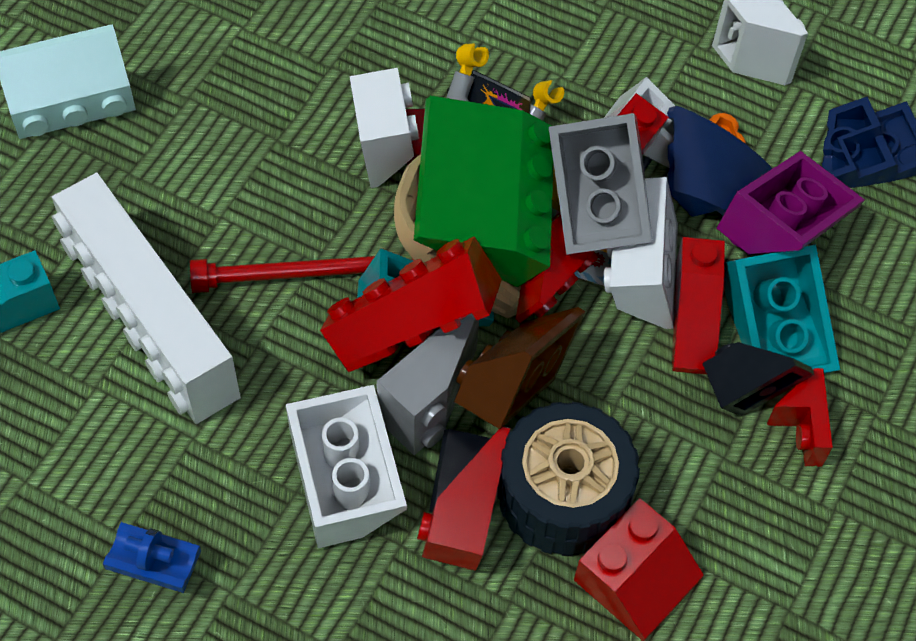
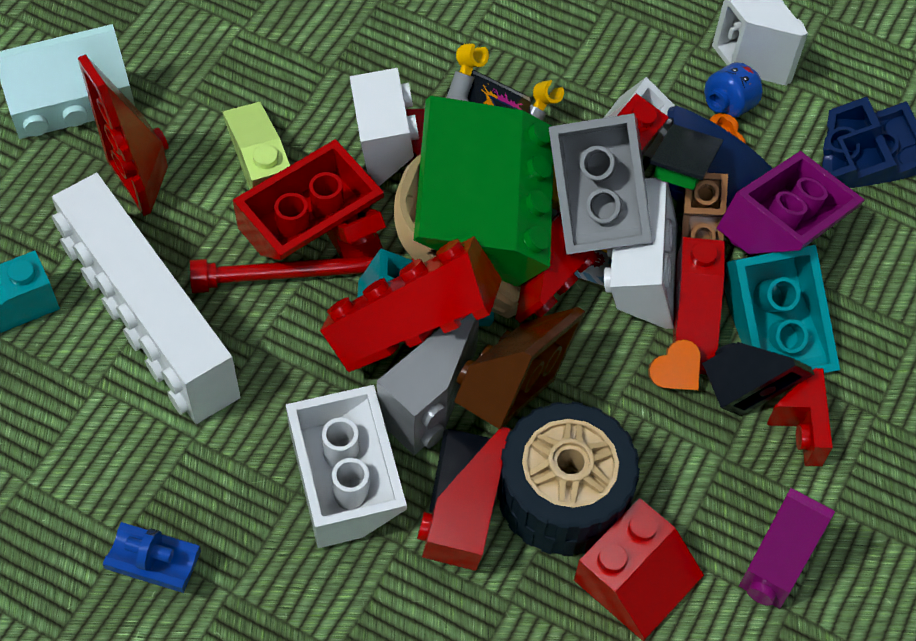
none -> red wedge [78,54,169,216]
none -> yellowish green slope [222,102,290,190]
none -> red slope [233,139,384,260]
none -> red slope [326,207,386,258]
none -> orange tile [648,339,700,390]
none -> black piece [649,124,723,190]
none -> medium nougat slope [681,173,728,241]
none -> blue head [704,62,763,118]
none -> magenta slope [739,488,835,609]

